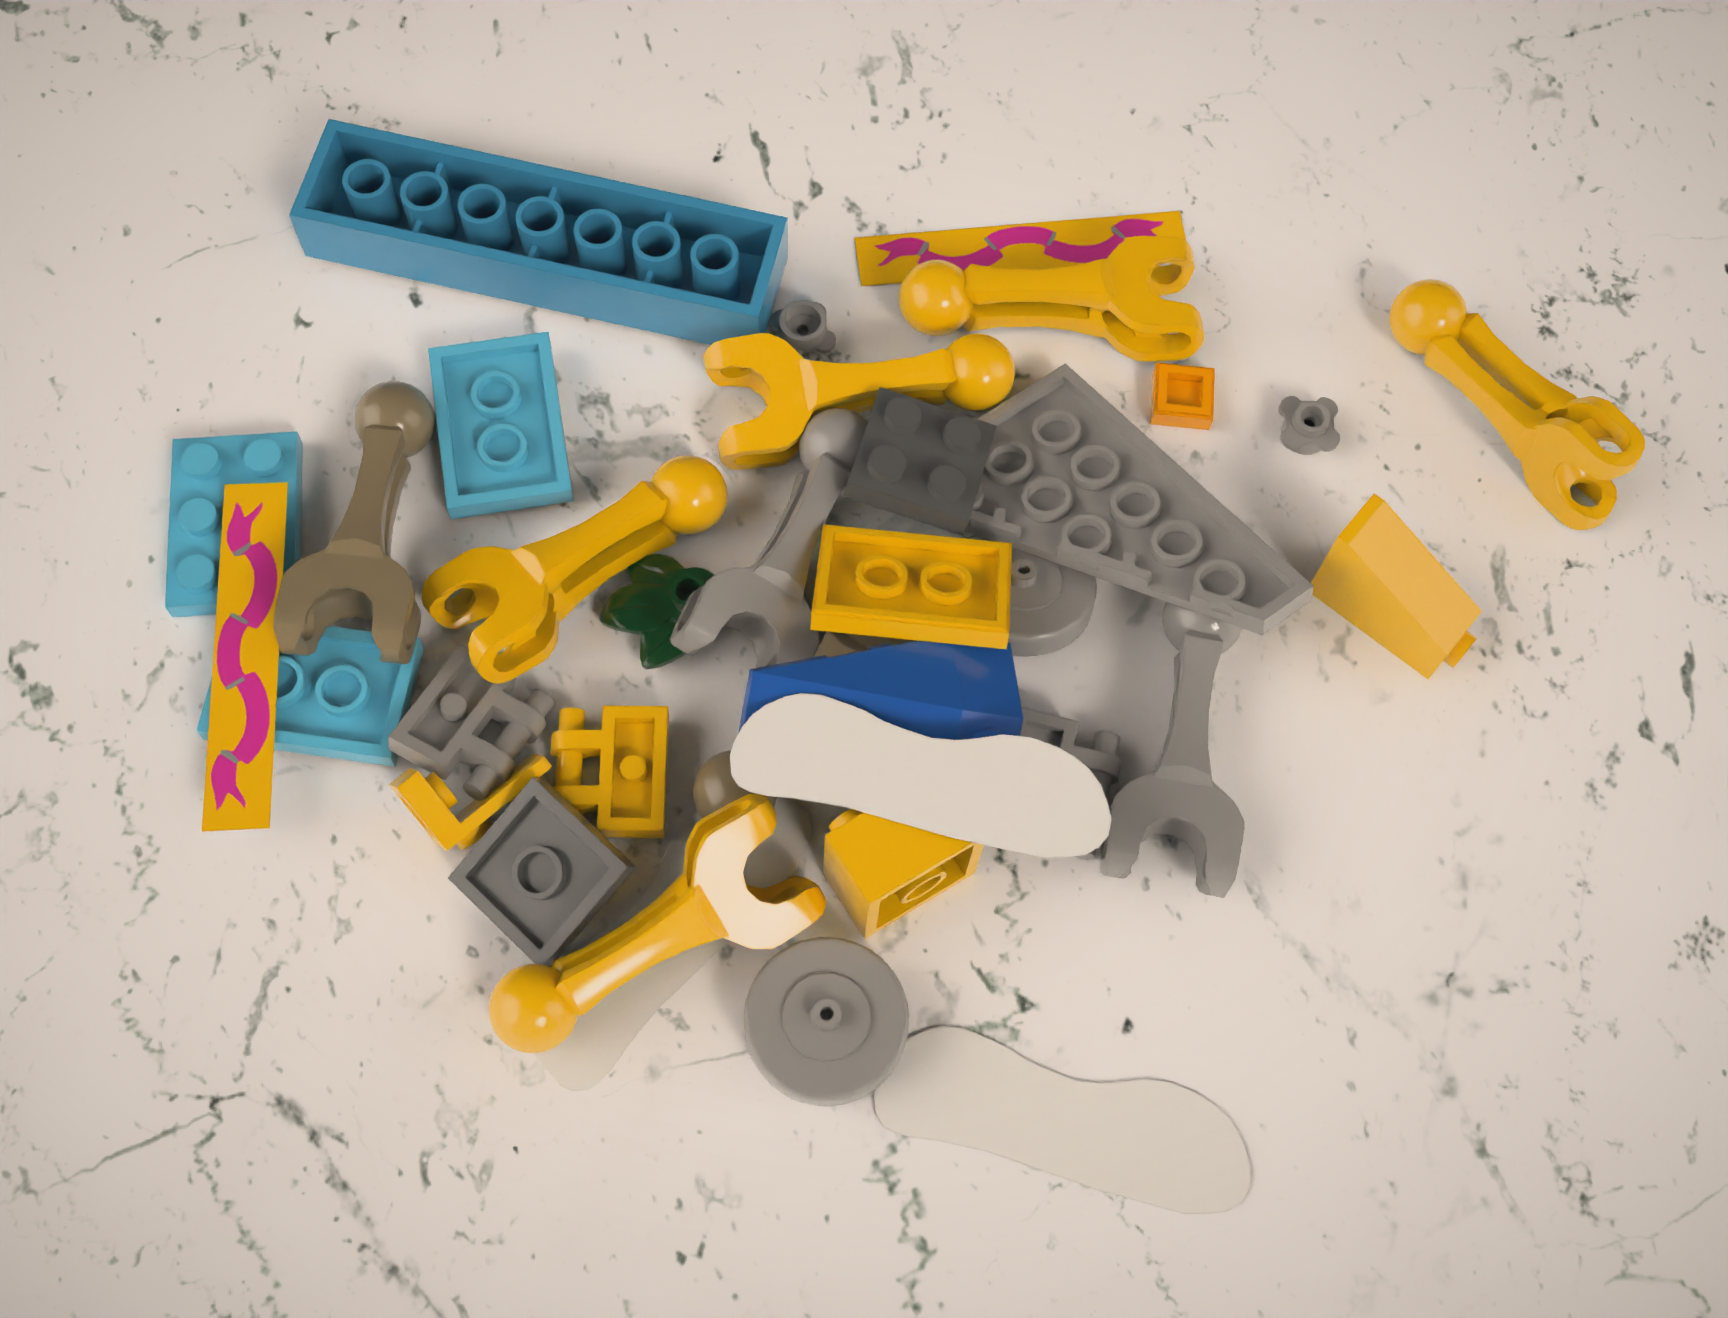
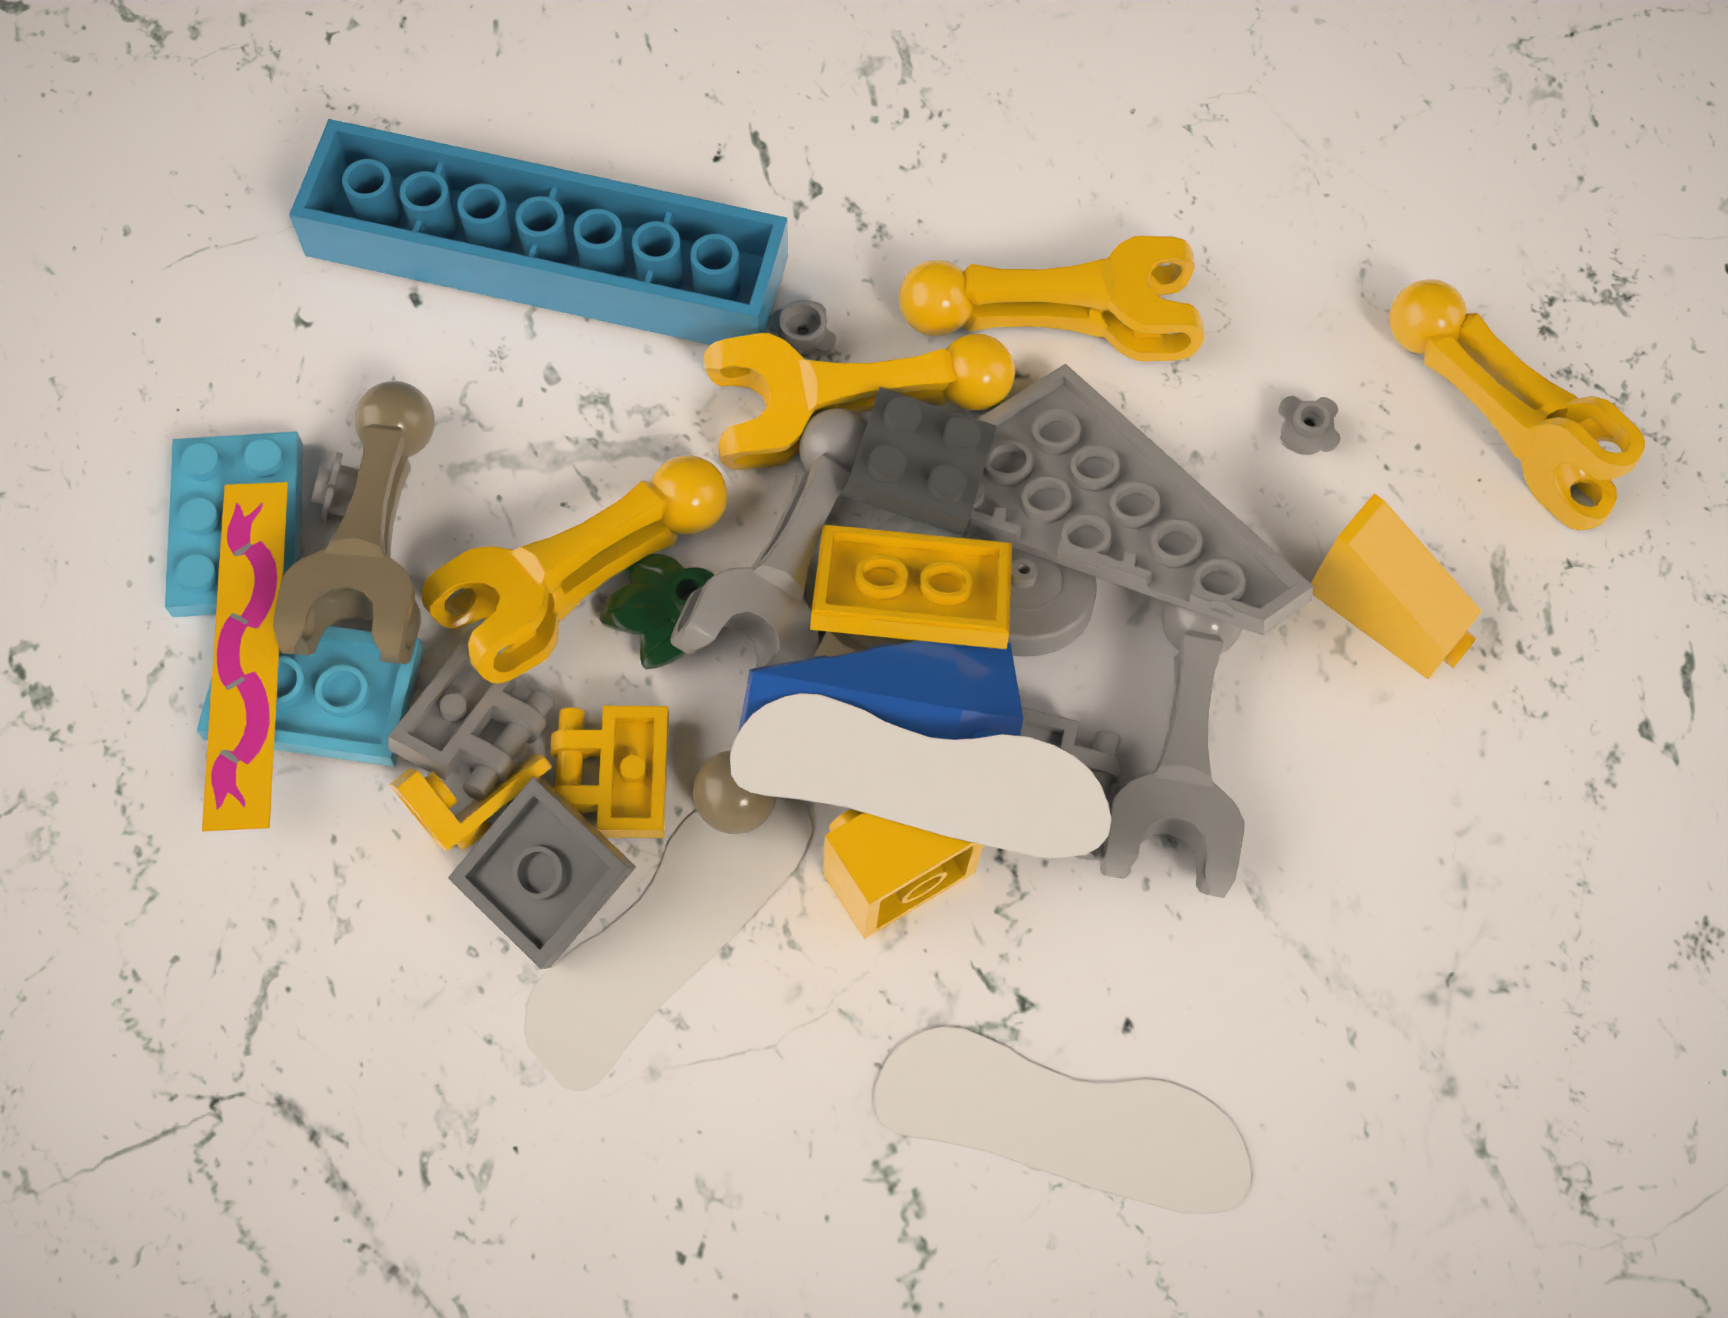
medium azure plate [428,331,574,519] -> none
yellow piece [489,794,826,1053] -> none
light grey wheel [744,937,909,1106] -> none
yellow sticker [854,211,1186,287] -> none
light orange tile [1150,362,1215,430] -> none
none -> light grey plate [311,452,359,523]

